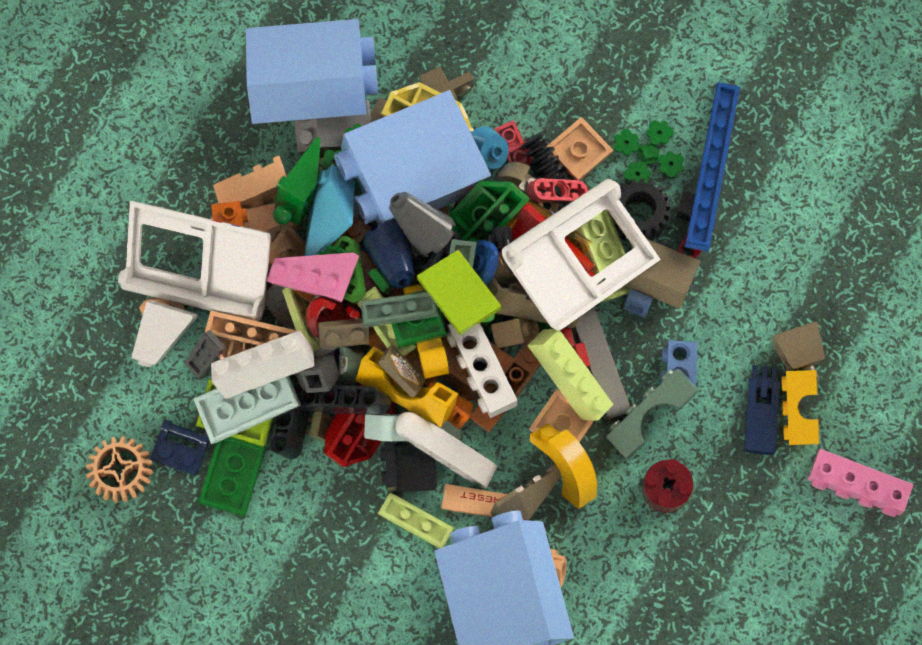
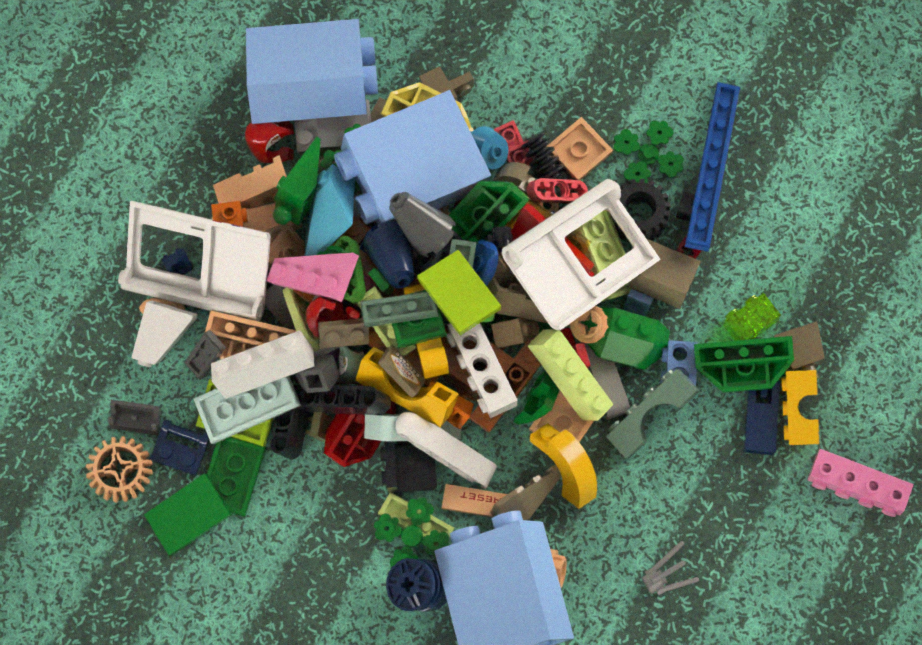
dark red brick [642,459,694,513] -> none
none -> dark grey hinge [108,399,162,435]
none -> green tile [144,473,232,556]
none -> dark blue tile [161,249,194,275]
none -> red piece [245,121,294,164]
none -> green plant [374,497,450,567]
none -> dark blue wheel [386,558,447,612]
none -> green slope [513,370,559,425]
none -> light nougat gear [570,305,608,343]
none -> green wedge [581,307,670,370]
none -> light grey plant [642,541,699,596]
none -> green wedge [694,336,794,393]
none -> clear neon green brick [723,293,781,341]

